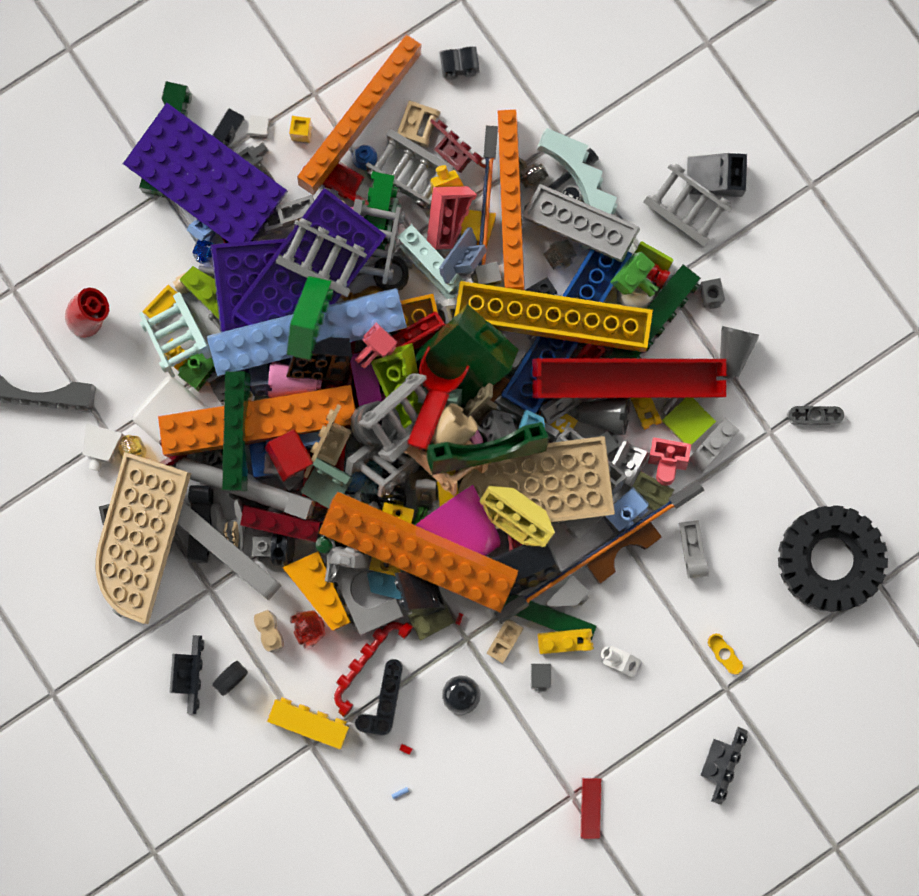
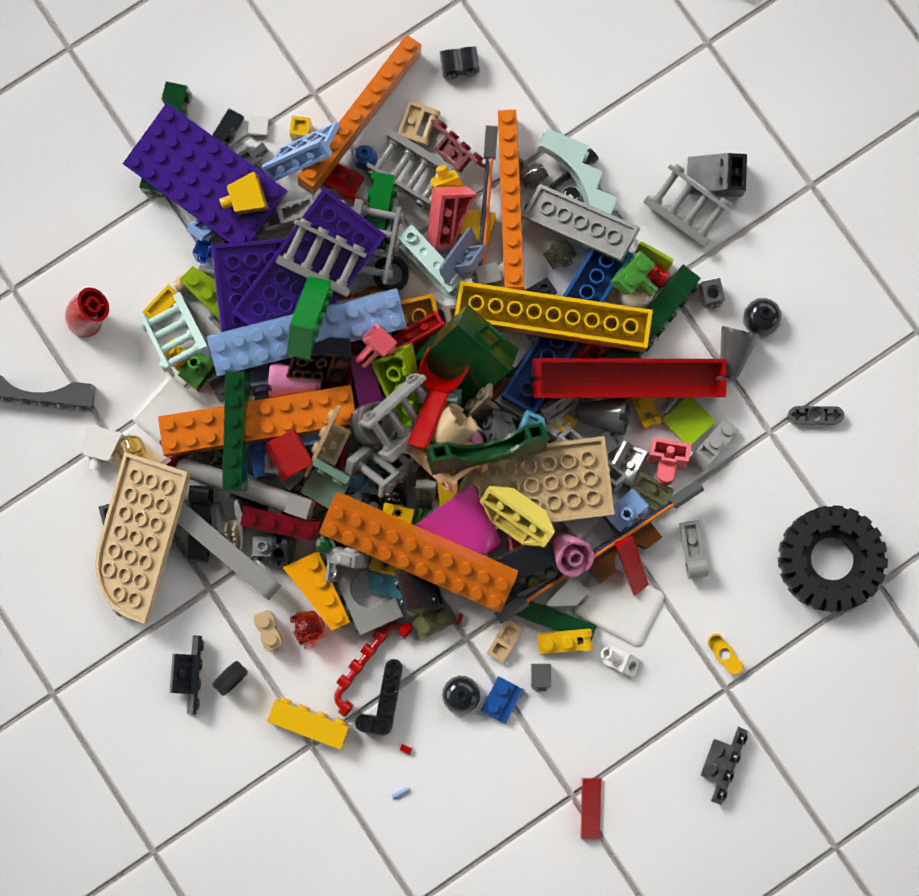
none -> yellow torso [220,172,269,214]
none -> light blue fence [261,121,340,181]
none -> blue plate [480,676,523,724]
none -> bright pink cone [550,531,594,577]
none -> white piece [573,568,664,646]
none -> red slope [614,535,649,596]
none -> black cylinder [743,298,782,336]

